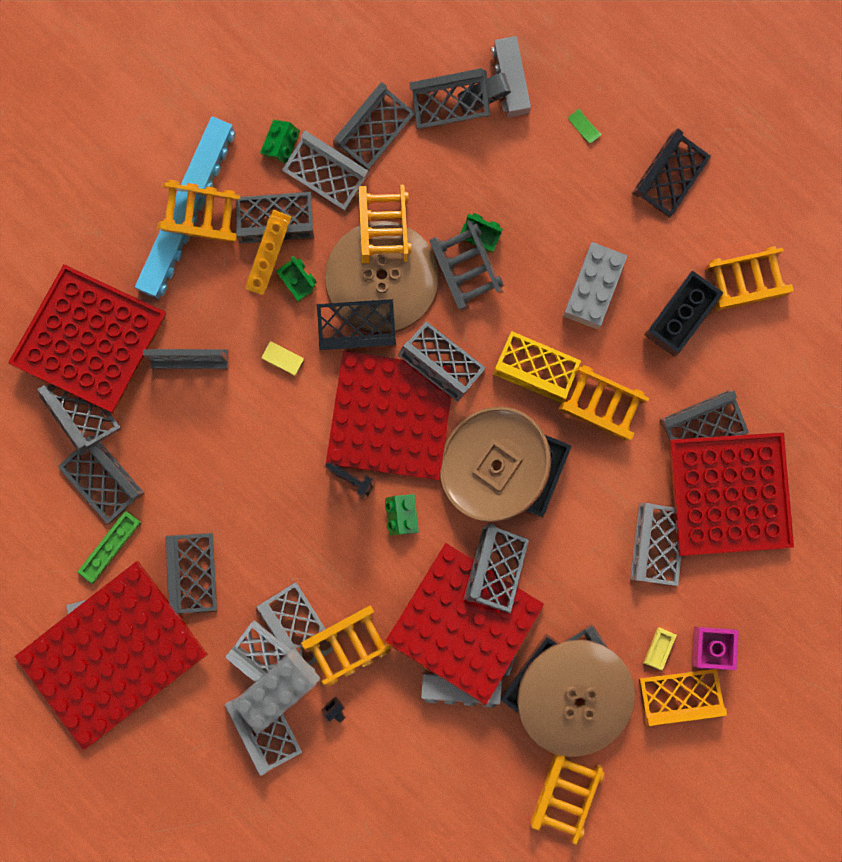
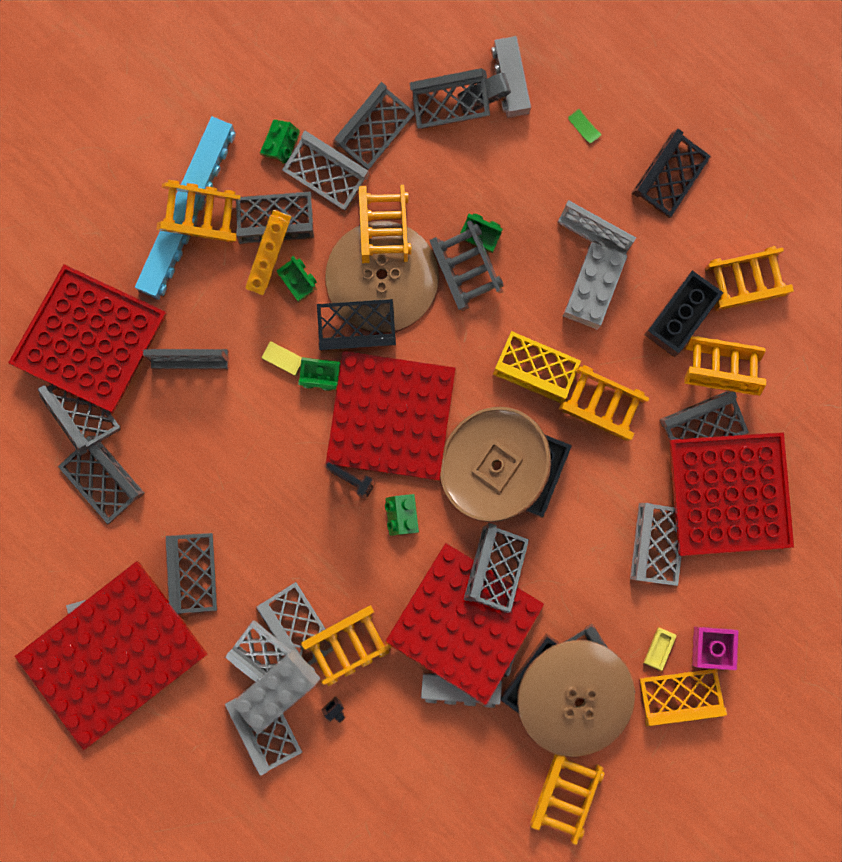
bright green tile [77,511,142,584] -> none
dark grey fence [398,321,486,402] -> none
none -> green bracket [298,357,340,391]
none -> light grey fence [557,200,636,255]
none -> light orange fence [684,336,766,396]

